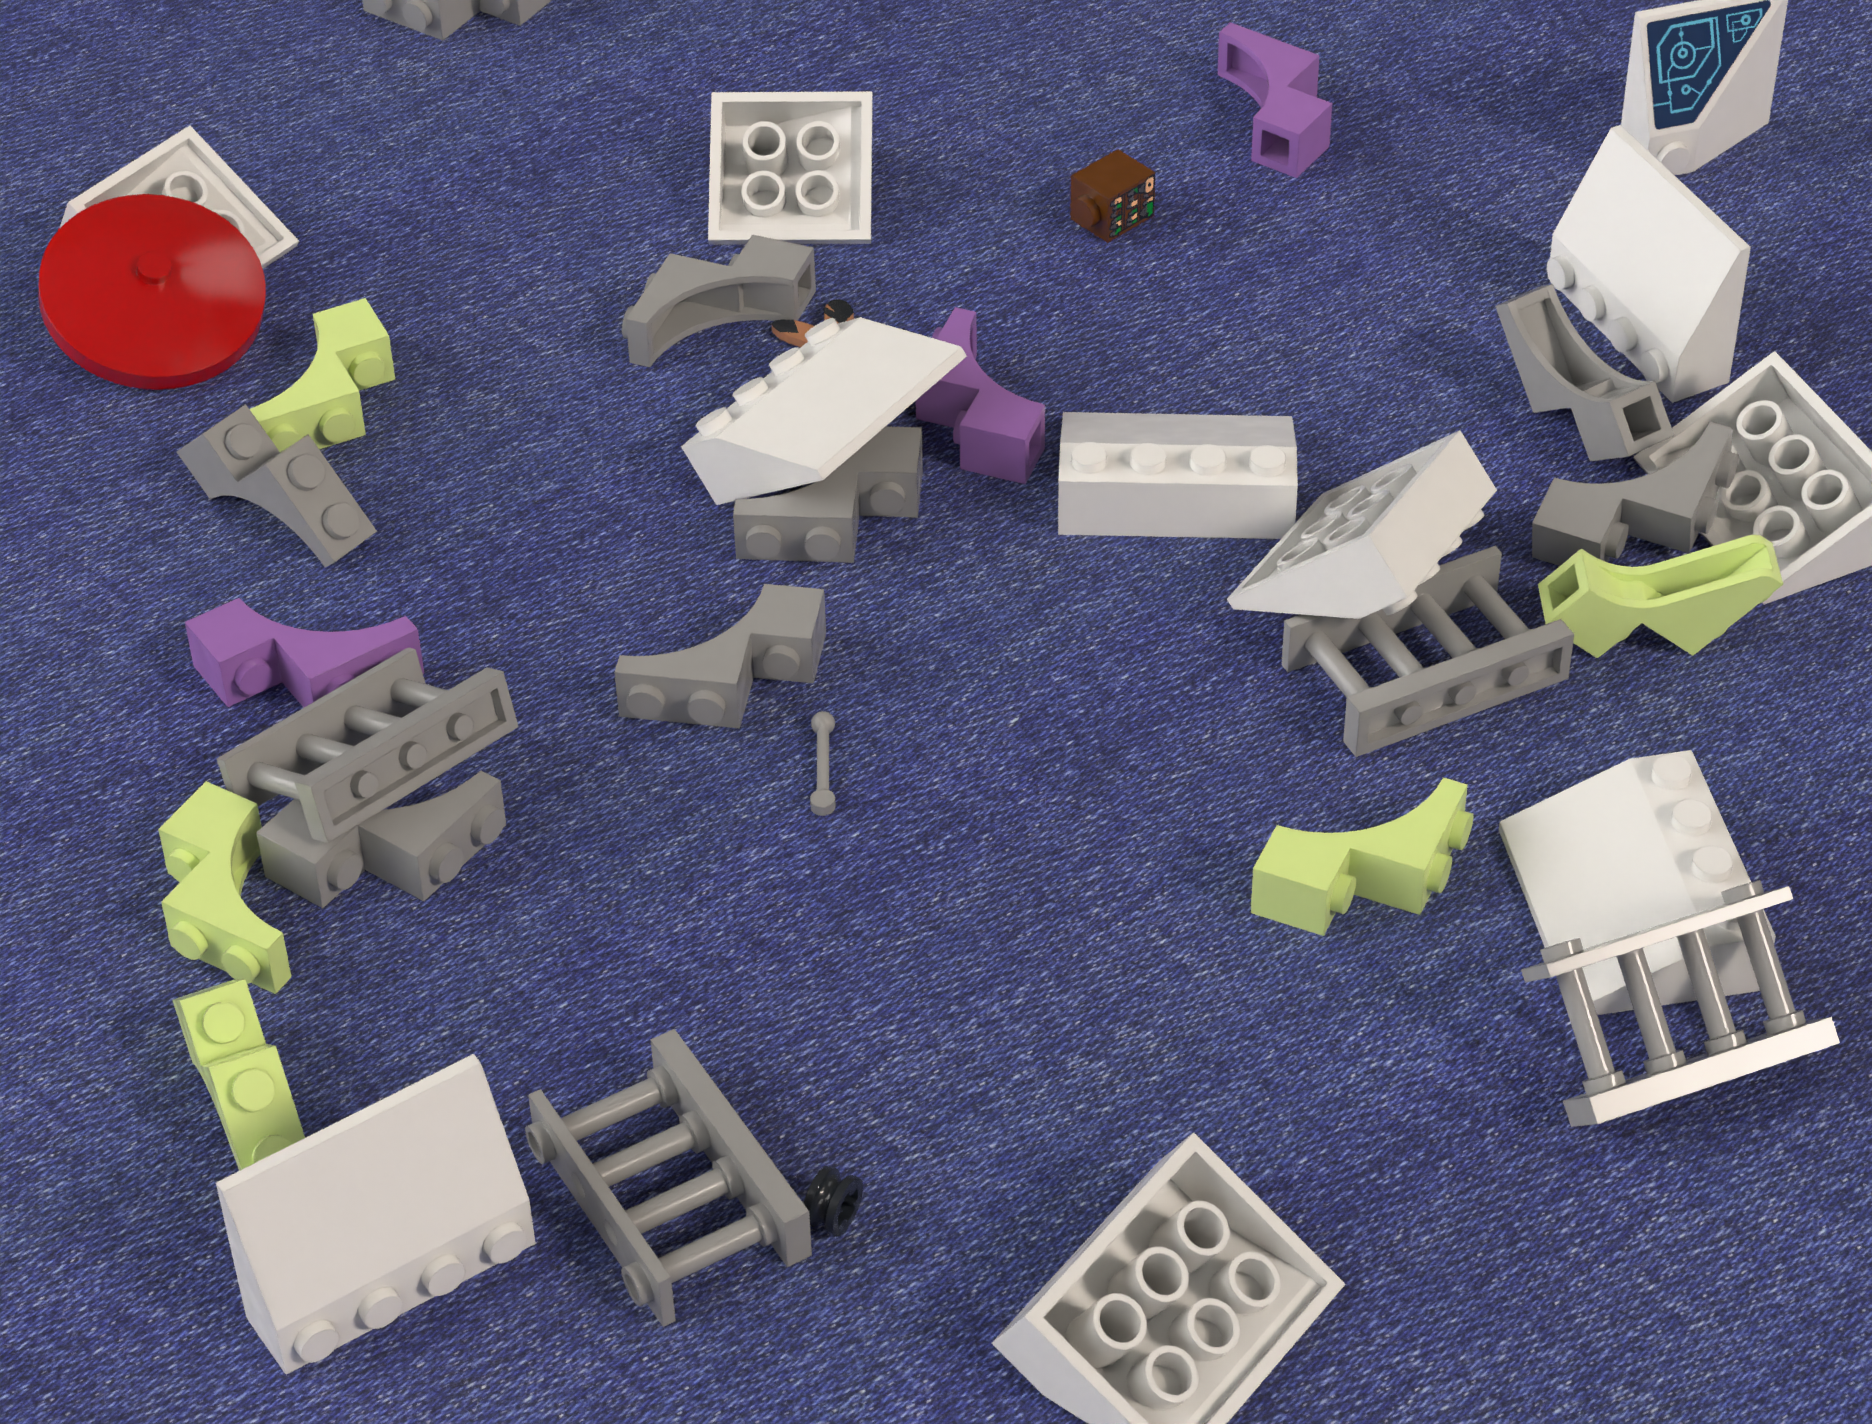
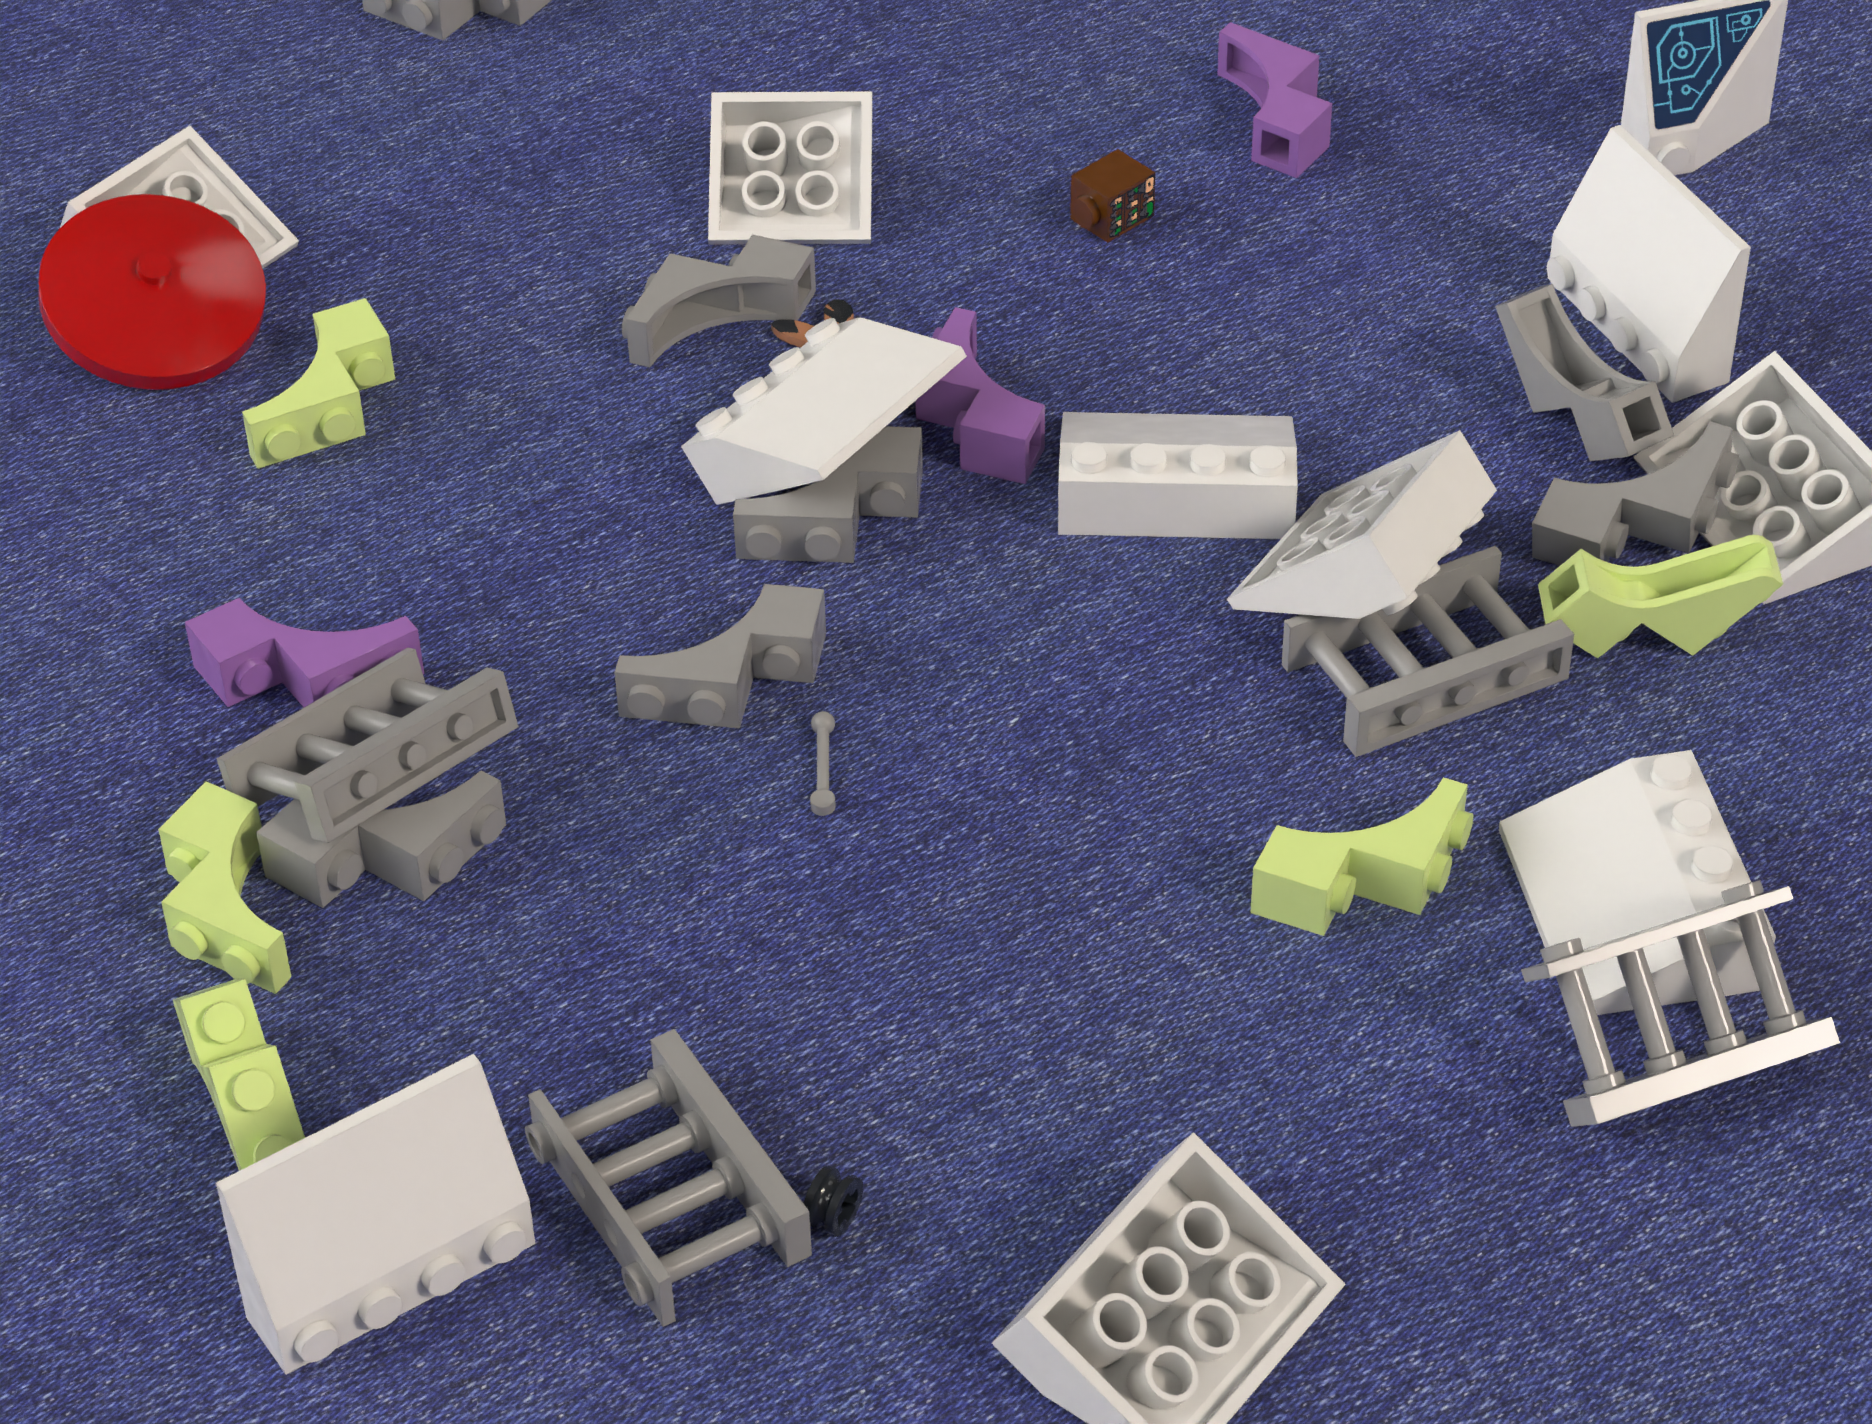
light grey arch [176,404,377,568] -> none

